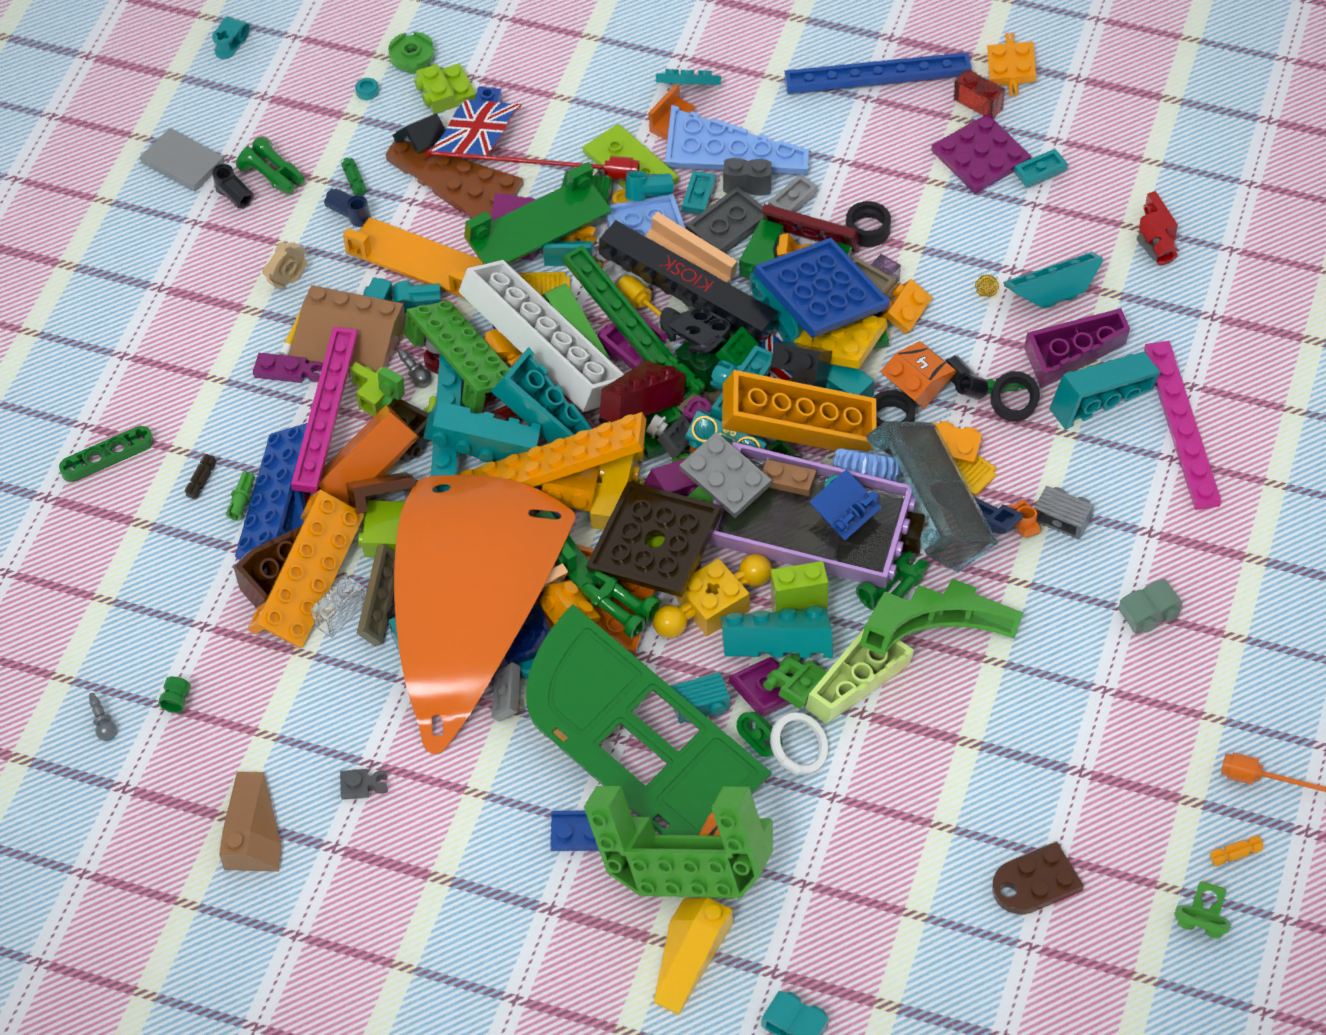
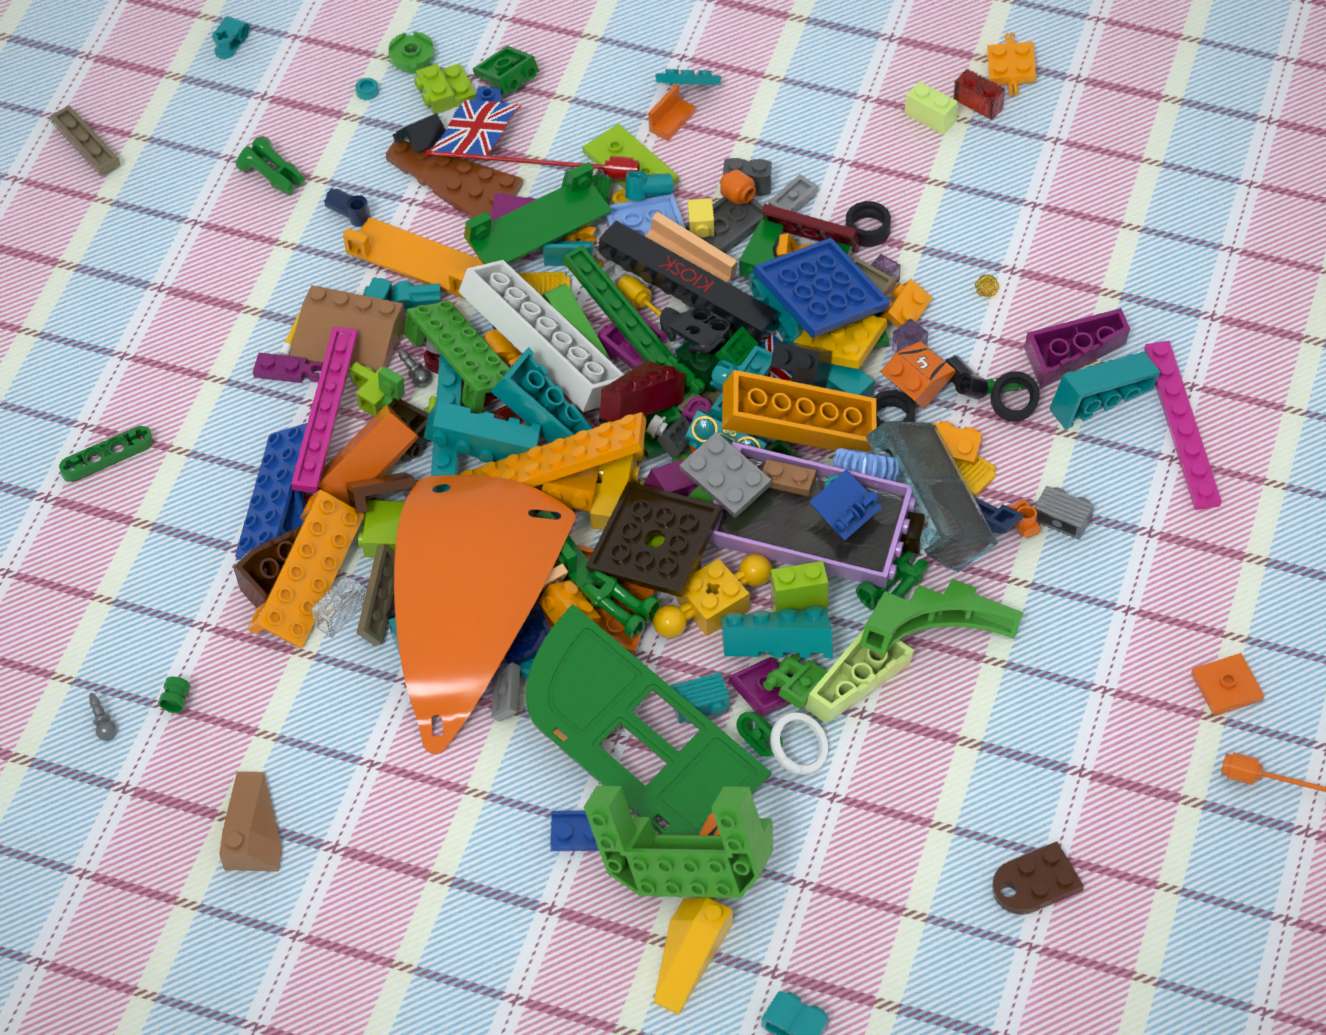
light grey tile [140,128,225,192] -> none
dark brown axle [185,454,216,499] -> none
black piece [212,164,254,209] -> none
bright green axle [226,471,255,521] -> none
tan plate [262,242,307,289] -> none
dark grey plate [340,769,388,800] -> none
green axle [341,157,367,196] -> none
light blue wing [665,105,809,175] -> none
teal plate [682,170,716,215] -> none
blue plate [784,52,972,94] -> none
magenta plate [931,113,1032,194] -> none
teal wedge [1003,251,1103,308] -> none
teal plate [1014,149,1068,188] -> none
sand green brick [1119,579,1182,634] -> none
red plate [1137,191,1179,266] -> none
bright green bracket [1174,881,1231,939] -> none
light orange axle [1209,835,1264,866] -> none
none -> dark tan plate [50,105,121,176]
none -> green plate [472,45,540,95]
none -> light yellow brick [688,198,714,238]
none -> orange head [720,169,756,205]
none -> clear purple brick [892,318,928,353]
none -> yellowish green brick [905,81,958,135]
none -> orange plate [1191,653,1264,716]

